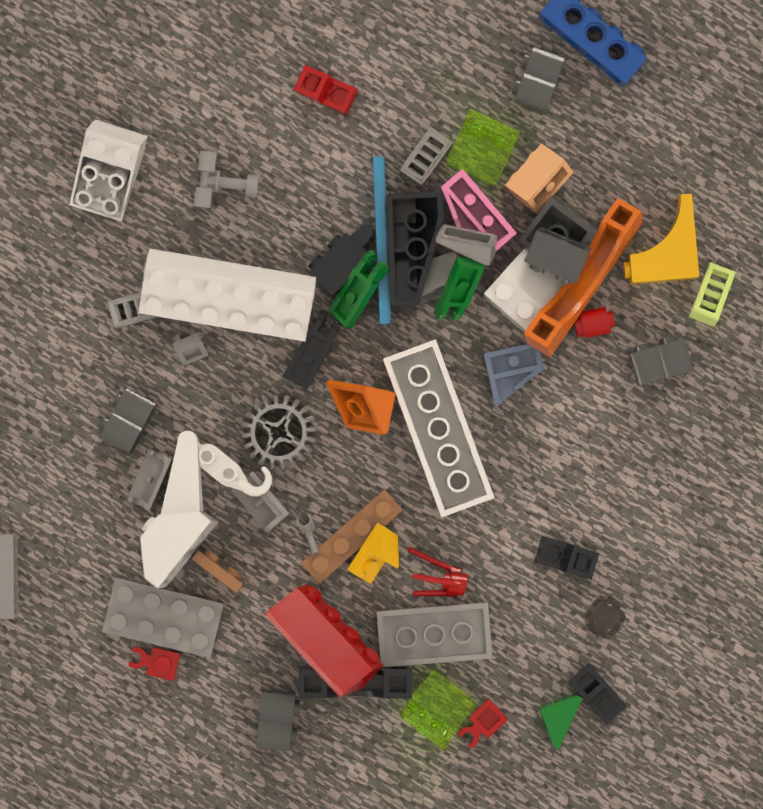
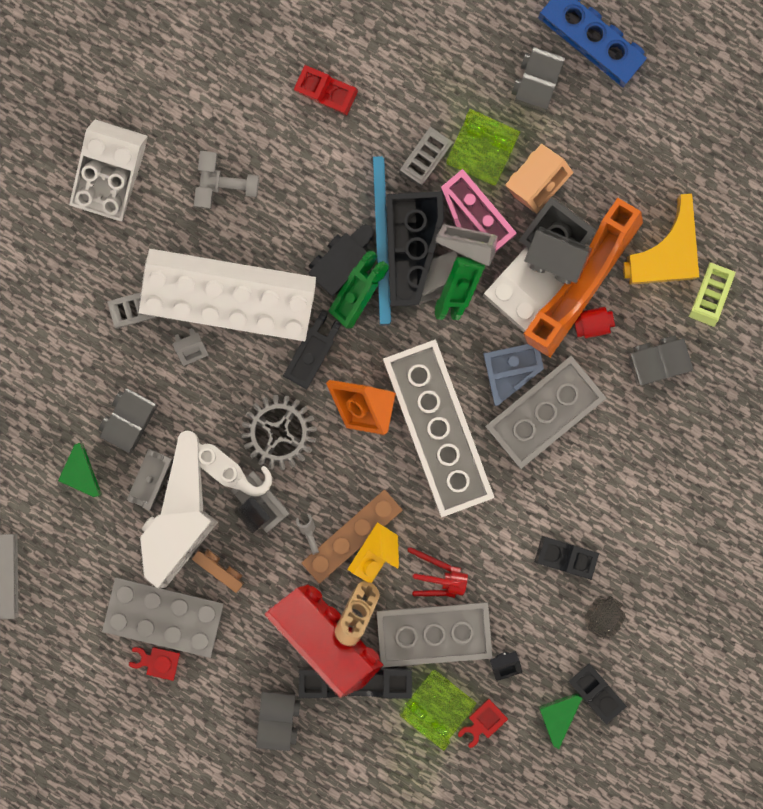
none -> green slope [58,443,102,497]
none -> black slope [235,496,270,534]
none -> tan beam [335,581,380,646]
none -> light grey plate [485,356,607,469]
none -> black plate [490,651,523,681]

